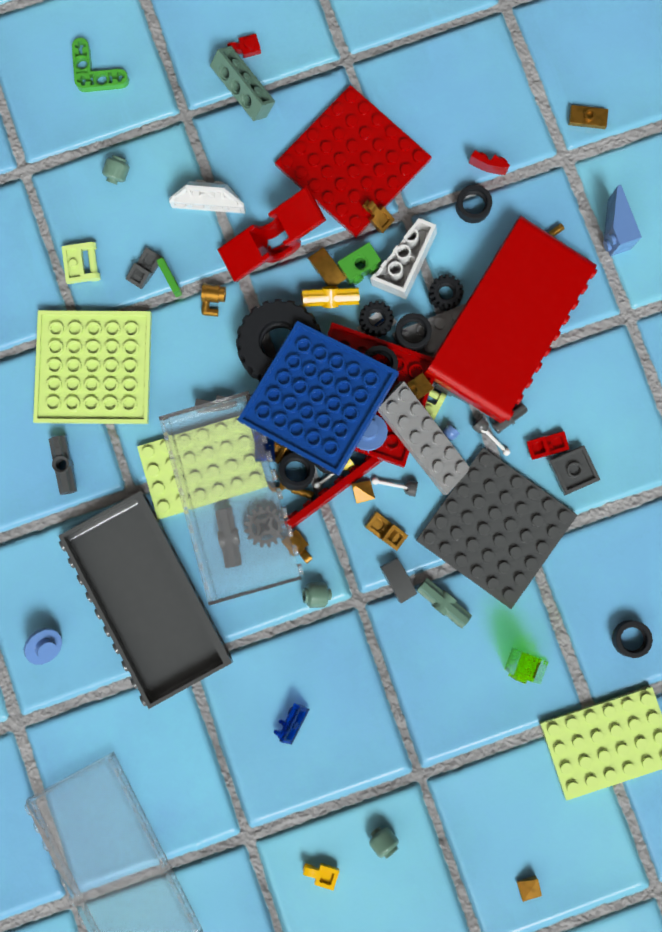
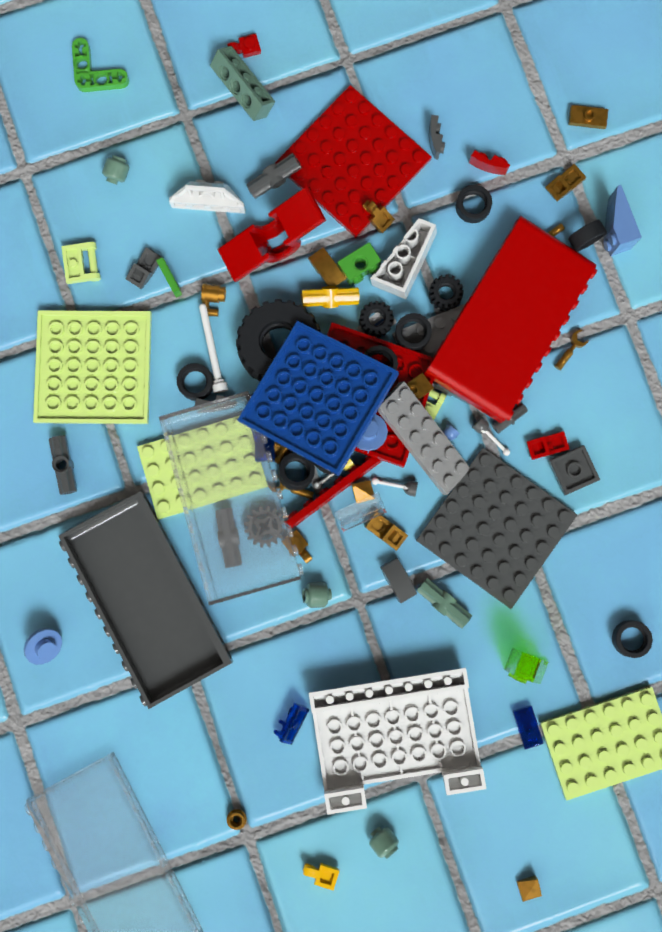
none -> black tyre [177,363,214,401]
none -> white piece [199,303,228,393]
none -> pearl gold plate [227,809,247,830]
none -> dark grey piece [246,153,302,199]
none -> white slope [309,667,487,815]
none -> clear piece [334,492,387,532]
none -> dark grey slope [429,115,445,160]
none -> clear blue plate [512,705,543,749]
none -> pearl gold slope [545,164,586,202]
none -> pearl gold piece [555,330,589,370]
none -> black tyre [568,219,607,252]

